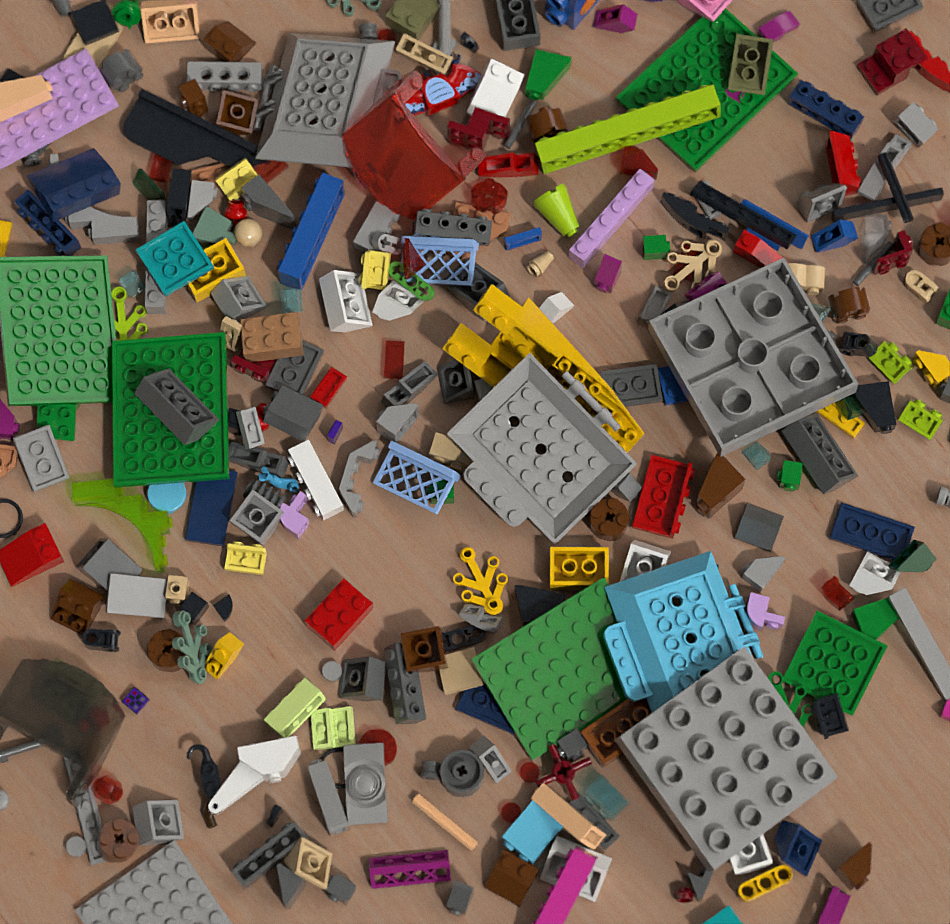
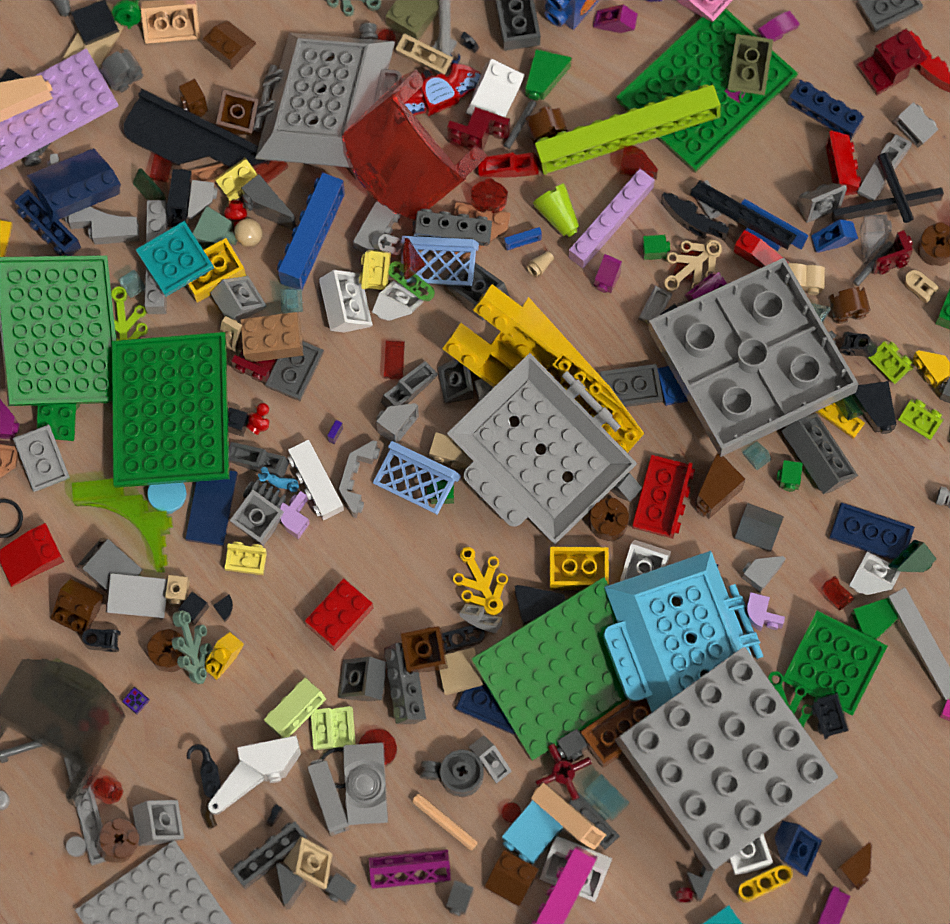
dark grey slope [135,369,219,445] -> none
light grey brick [187,62,263,92] -> none
light grey plate [236,407,265,449] -> none
dark grey brick [263,386,324,442] -> none
red plate [310,367,347,408] -> none
light grey tile [322,661,342,682] -> none
clear red tile [520,762,540,783] -> none
white slope [539,292,574,324] -> none

